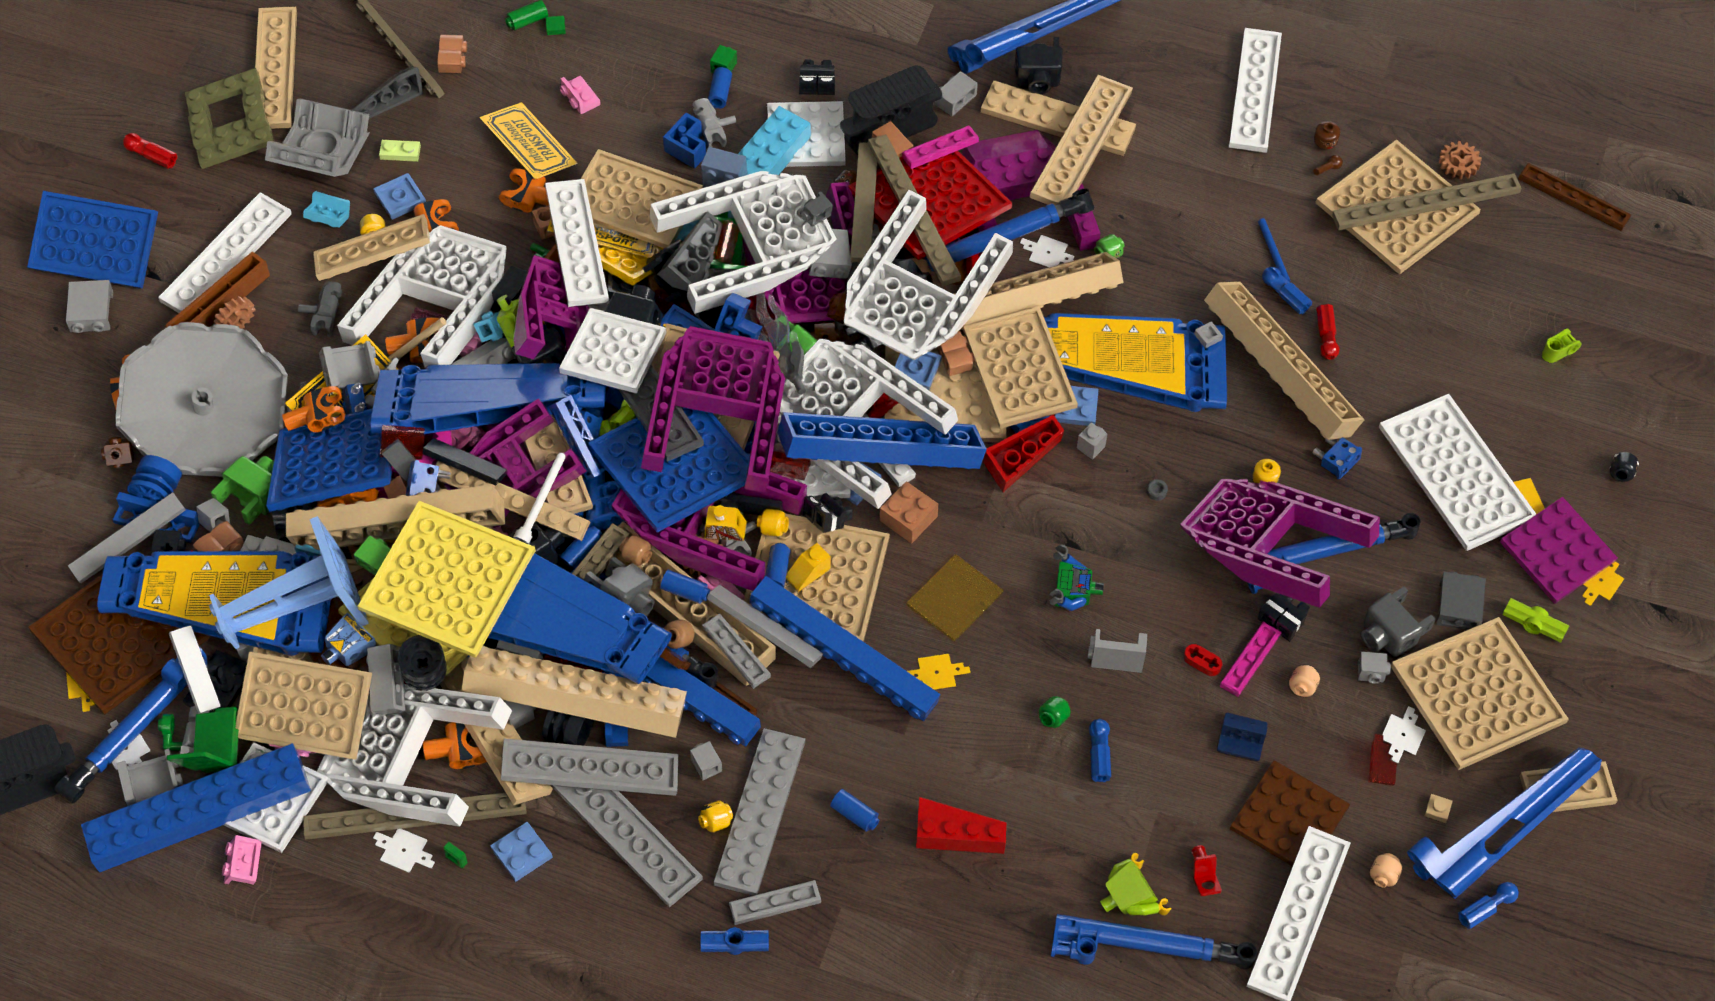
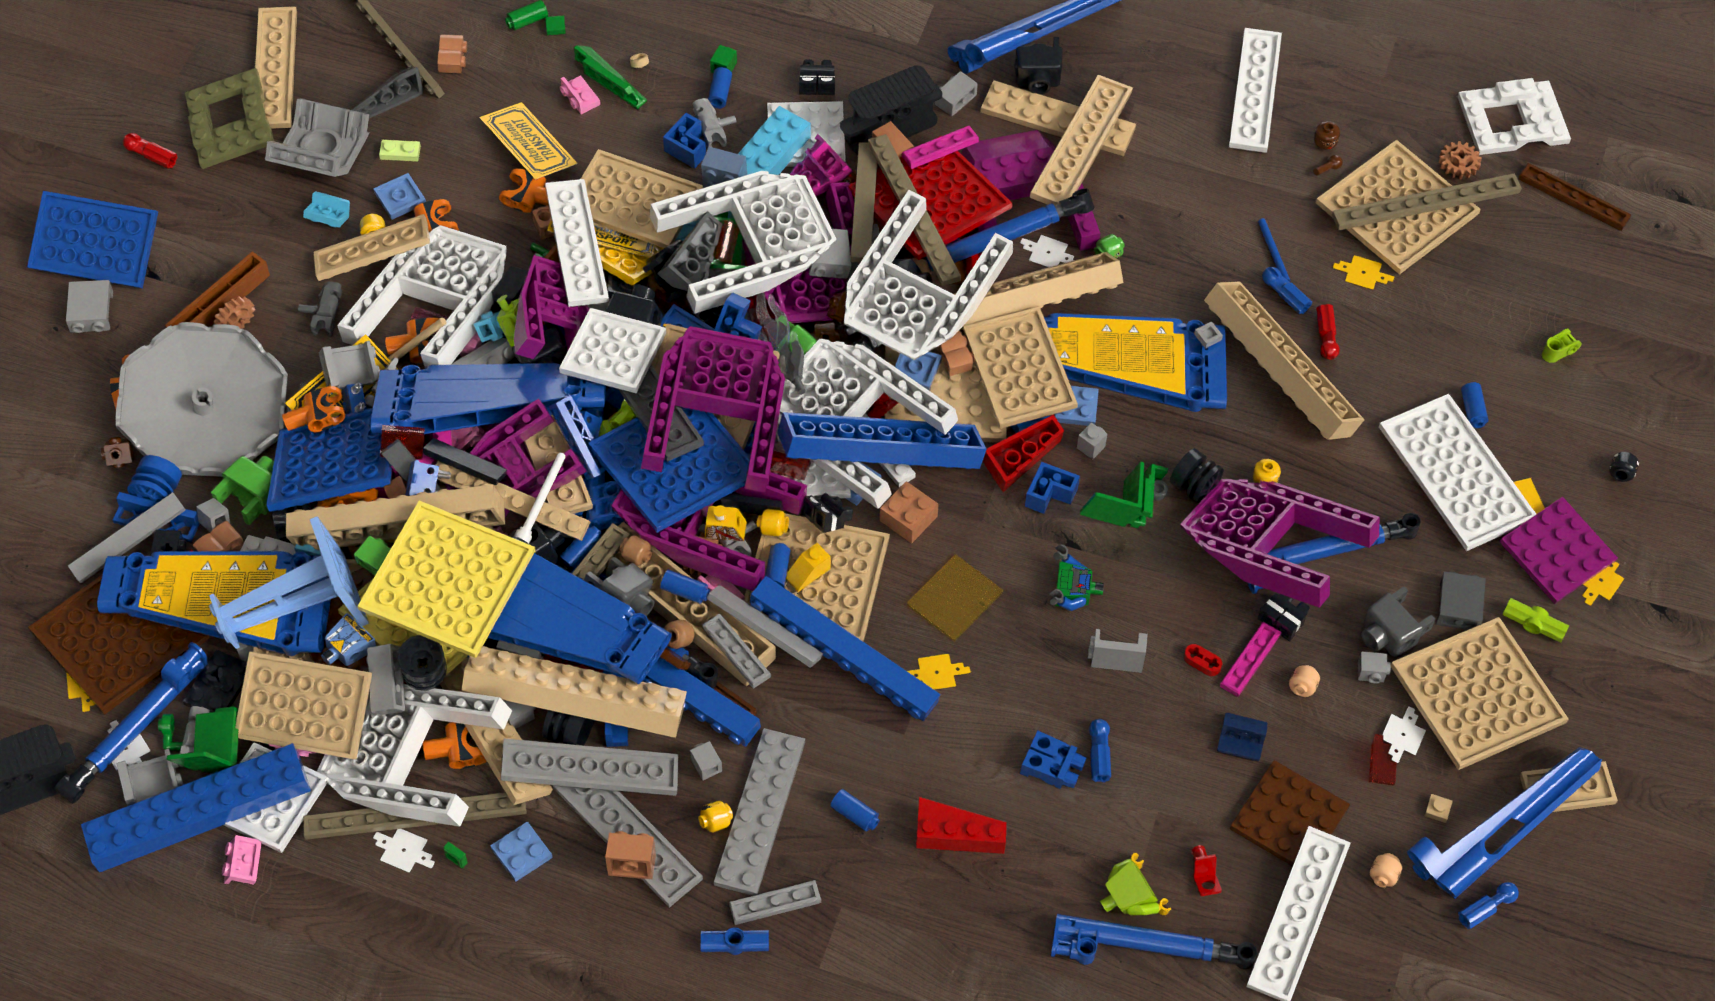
white plate [158,192,291,313] -> none
white tile [169,626,220,714] -> none
dark grey brick [800,191,833,227] -> none
green head [1039,696,1071,728] -> none
blue piece [1313,437,1362,479] -> none
none -> green wedge [574,45,647,110]
none -> nougat brick [605,831,656,880]
none -> tan tile [630,53,649,68]
none -> dark pink wedge [789,134,853,196]
none -> blue hips [1020,731,1086,789]
none -> blue brick [1025,462,1080,514]
none -> green piece [1080,461,1168,528]
none -> black wheel [1169,448,1224,503]
none -> yellow piece [1333,255,1394,290]
none -> white piece [1457,78,1571,155]
none -> blue brick [1461,382,1488,428]

